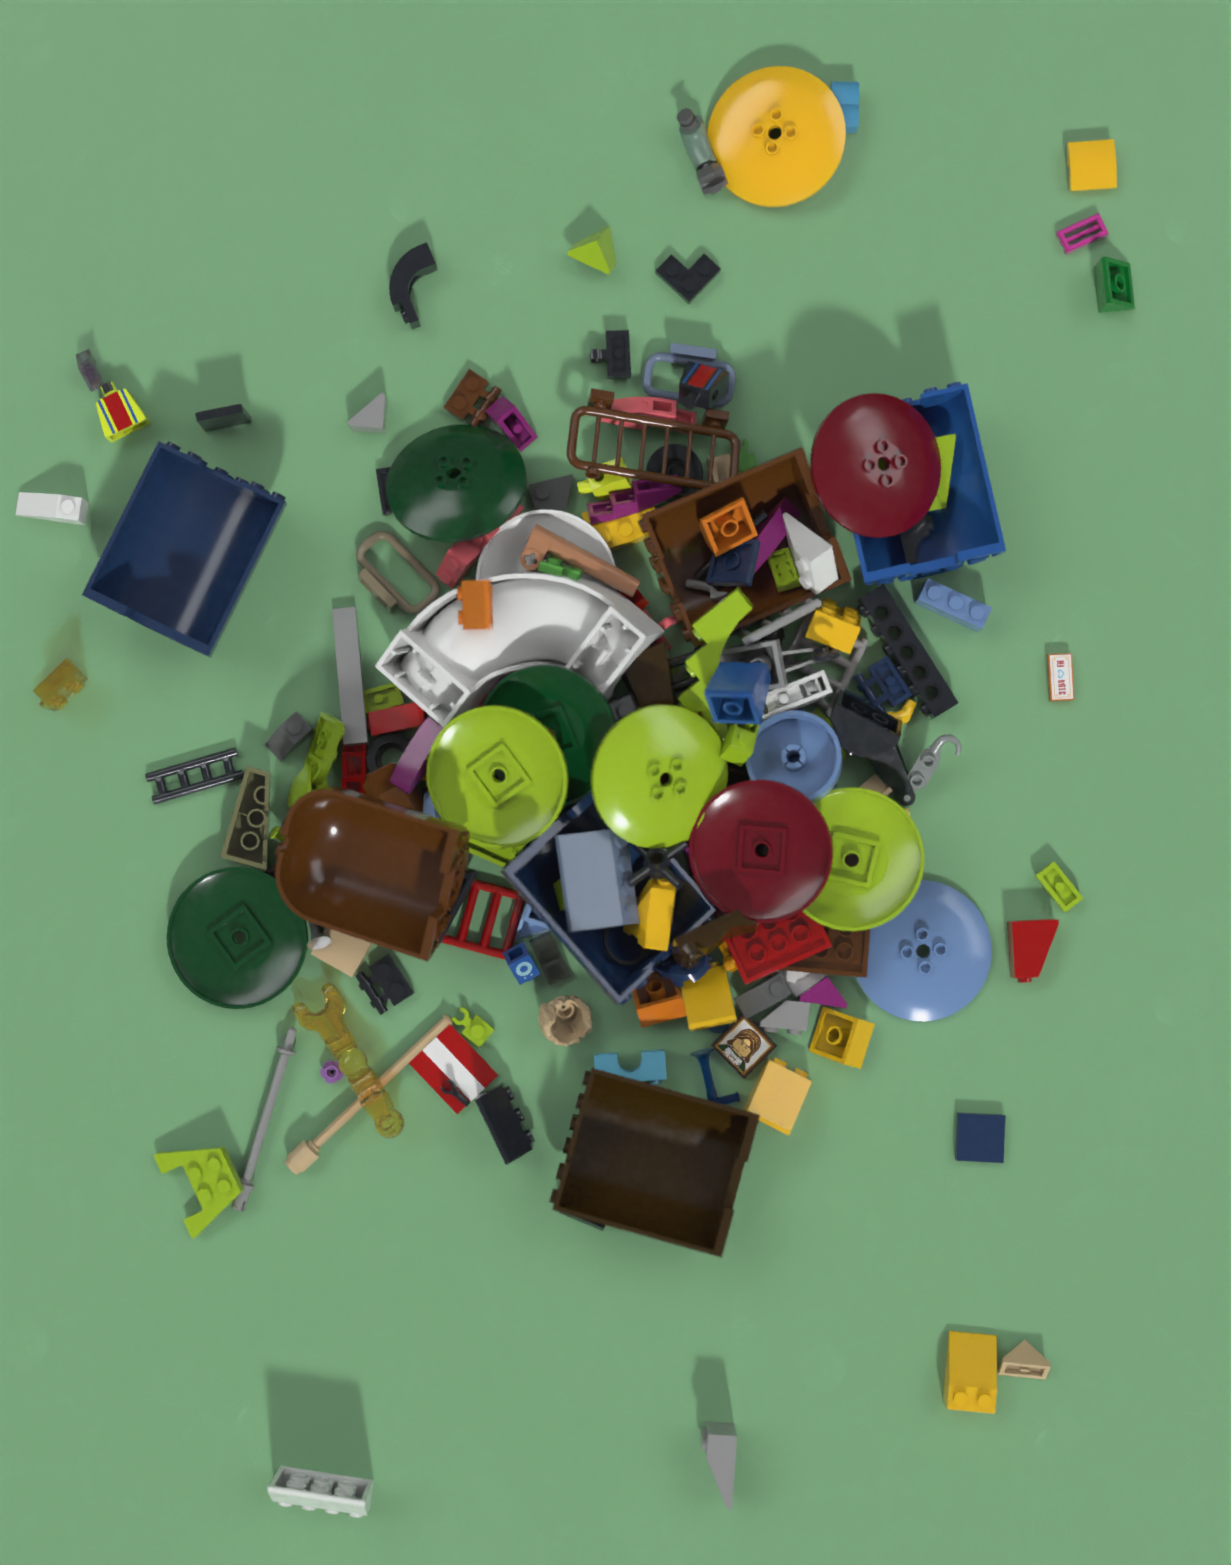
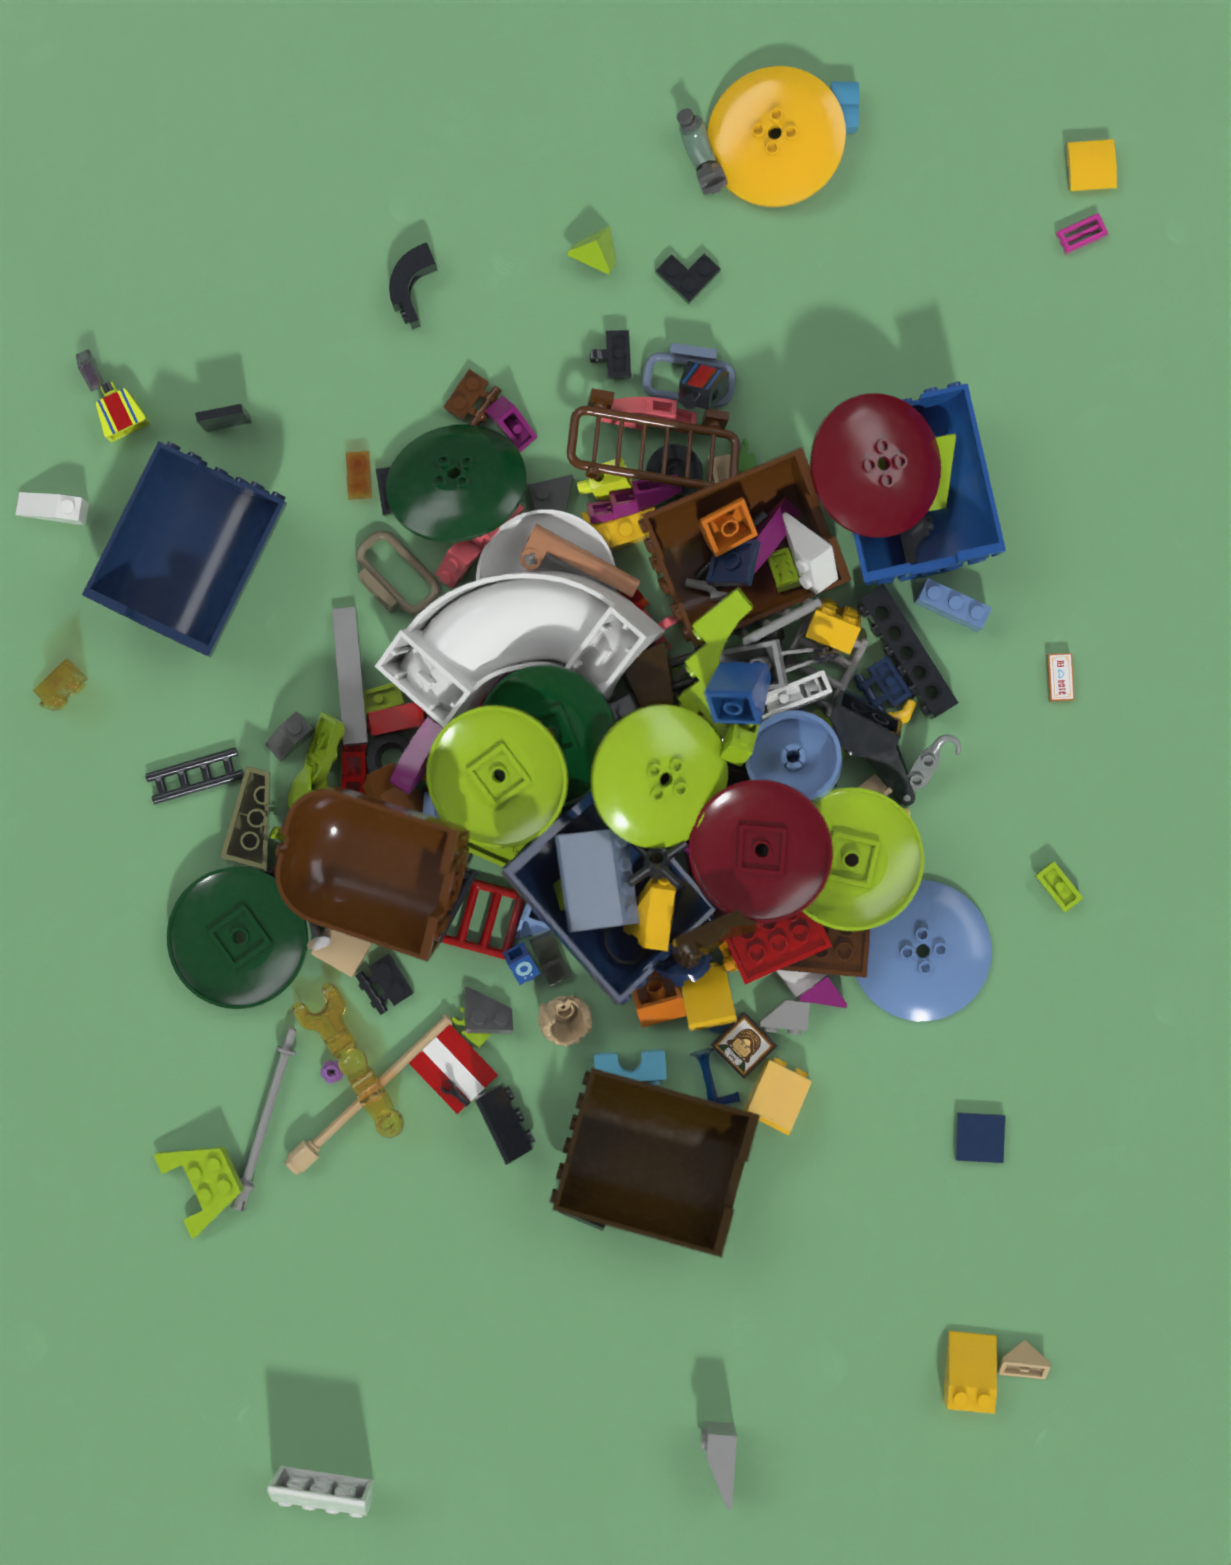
light grey slope [347,392,388,433] -> none
orange slope [457,580,494,630] -> none
bright green plate [538,557,583,581] -> none
dark grey slope [734,973,792,1019] -> none
yellow slope [809,1007,875,1069] -> none
red slope [1007,919,1059,983] -> none
green slope [1094,256,1135,313] -> none
none -> clear orange slope [346,451,372,500]
none -> dark grey wing [463,987,513,1034]

